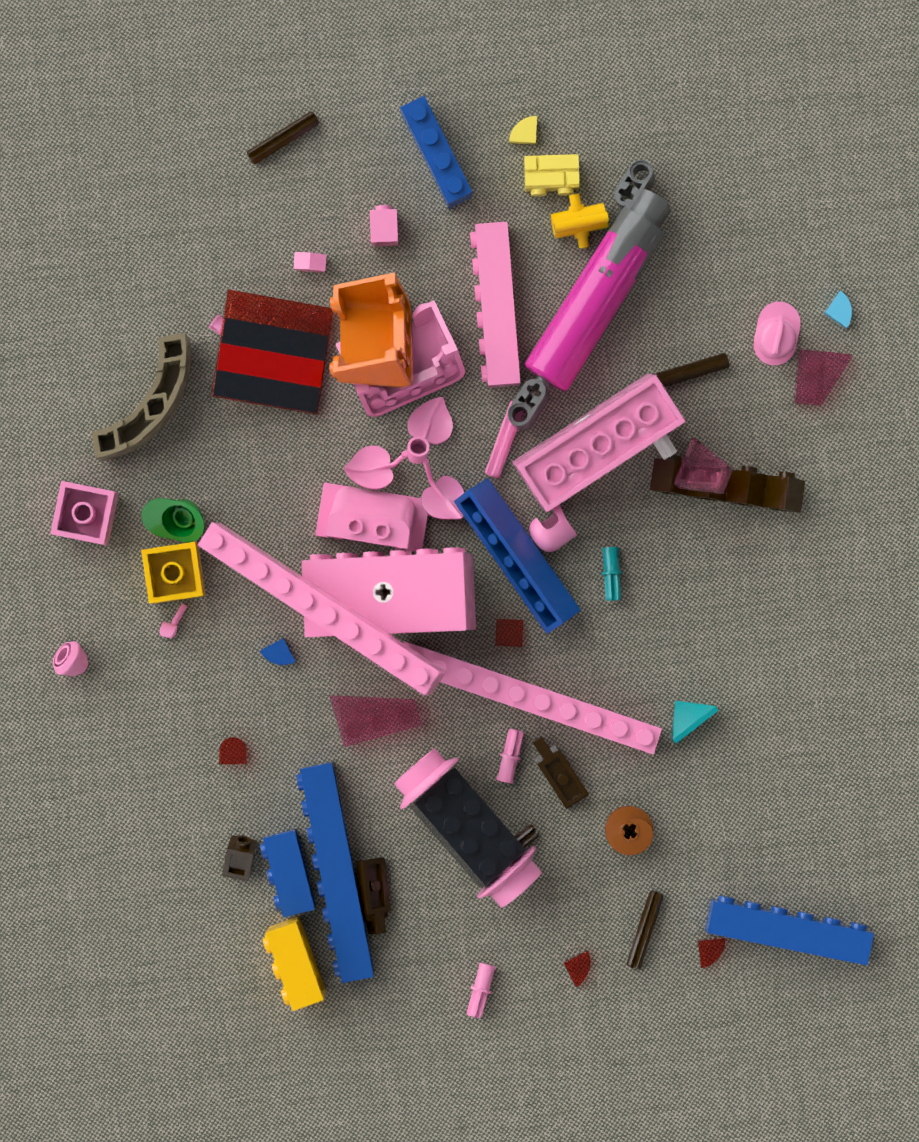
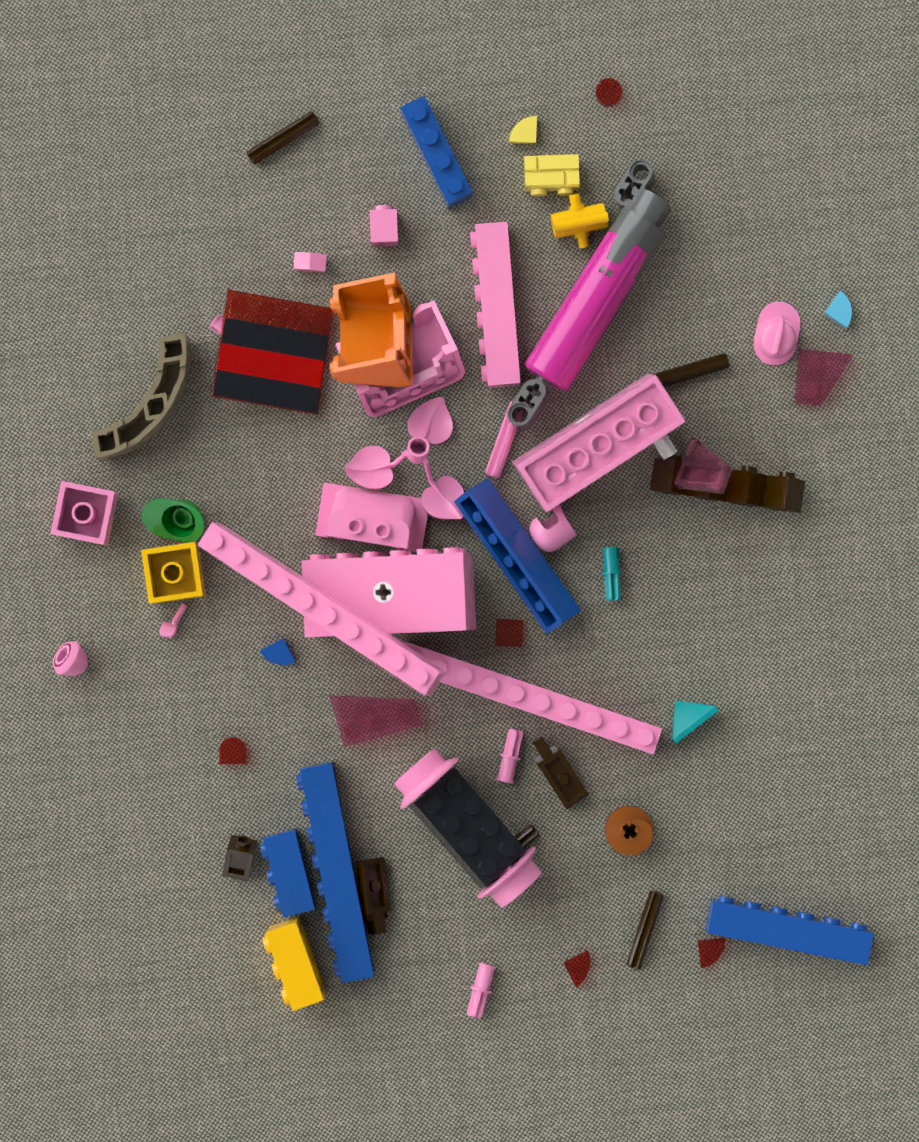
none -> clear red tile [595,78,622,107]

